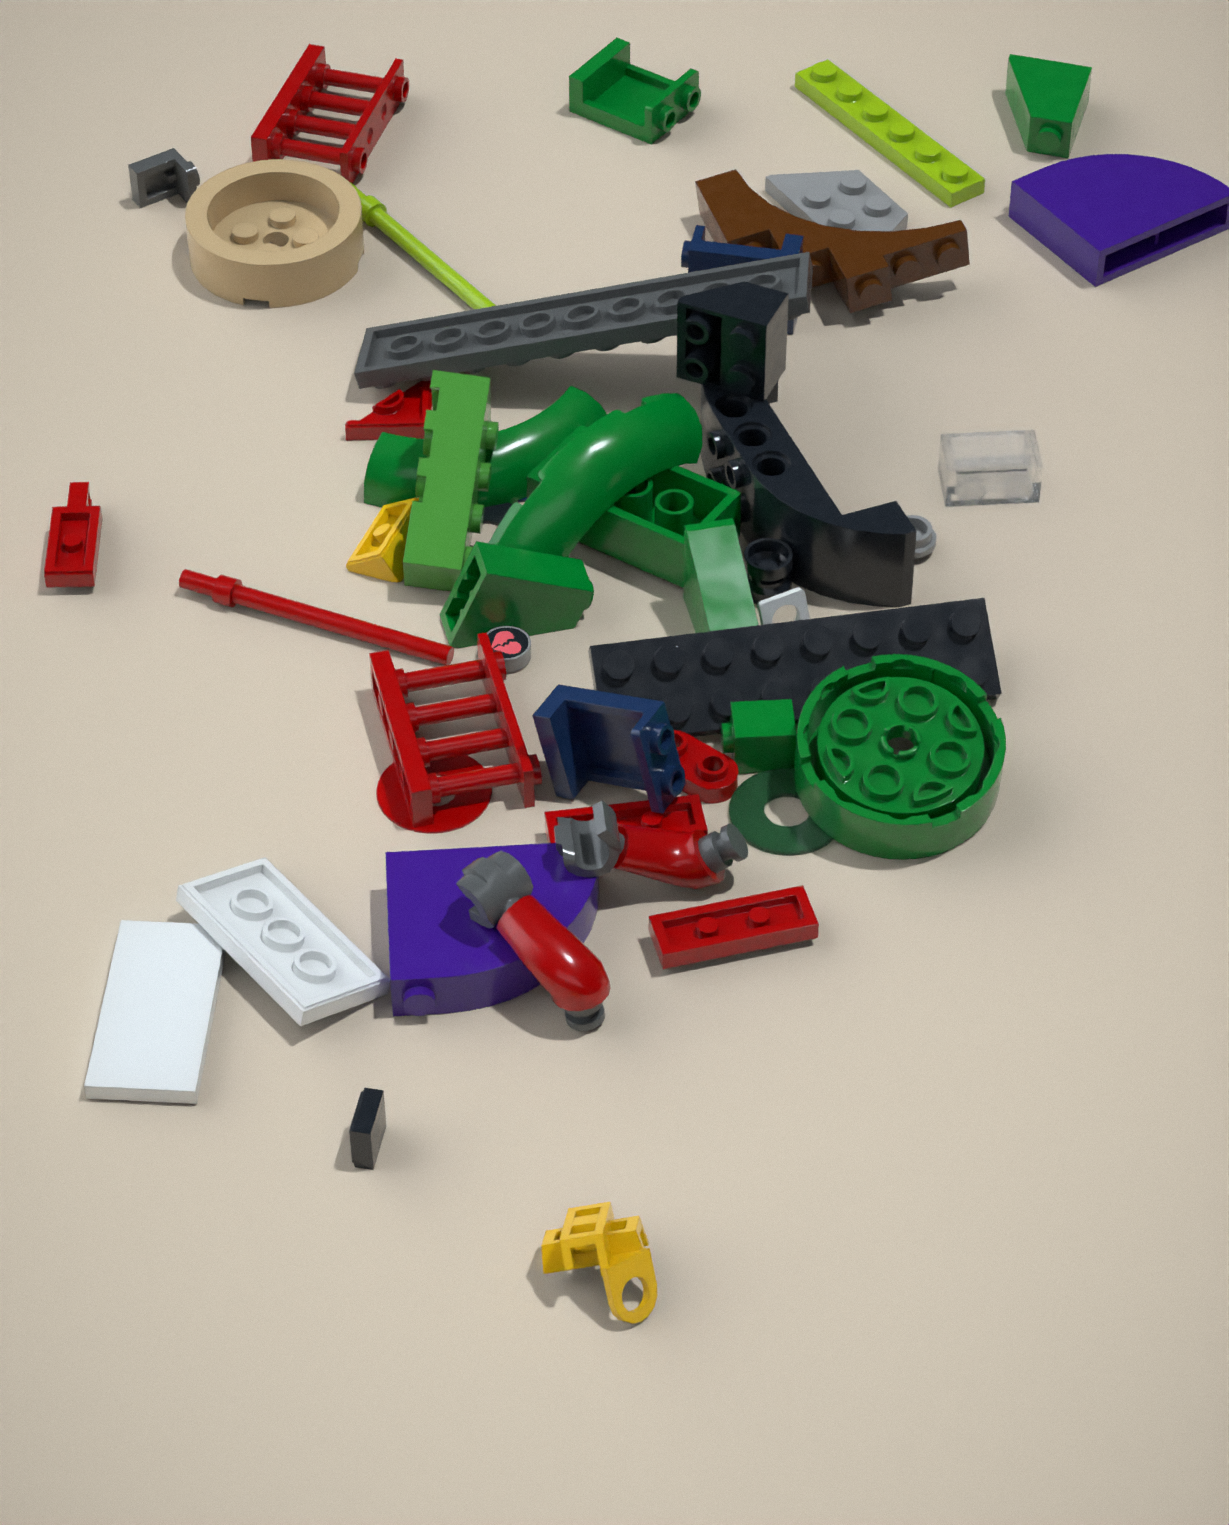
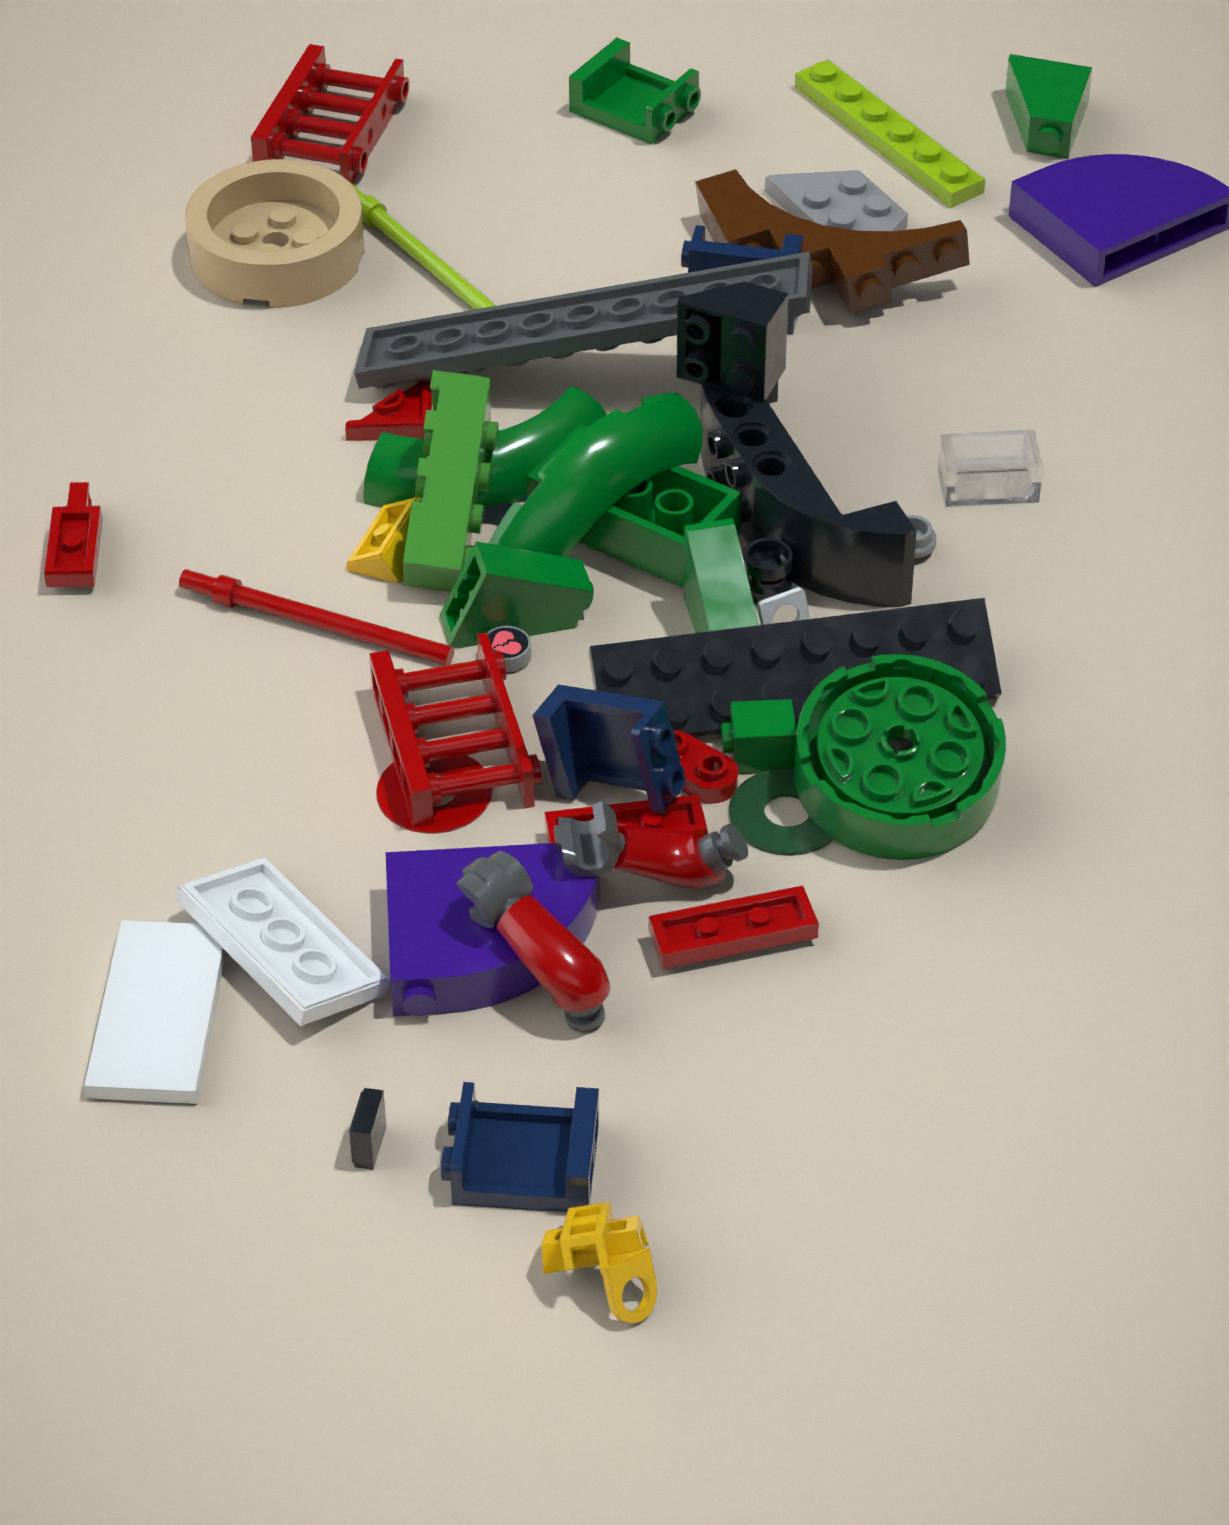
dark grey bracket [128,148,200,208] -> none
none -> dark blue panel [441,1082,599,1212]

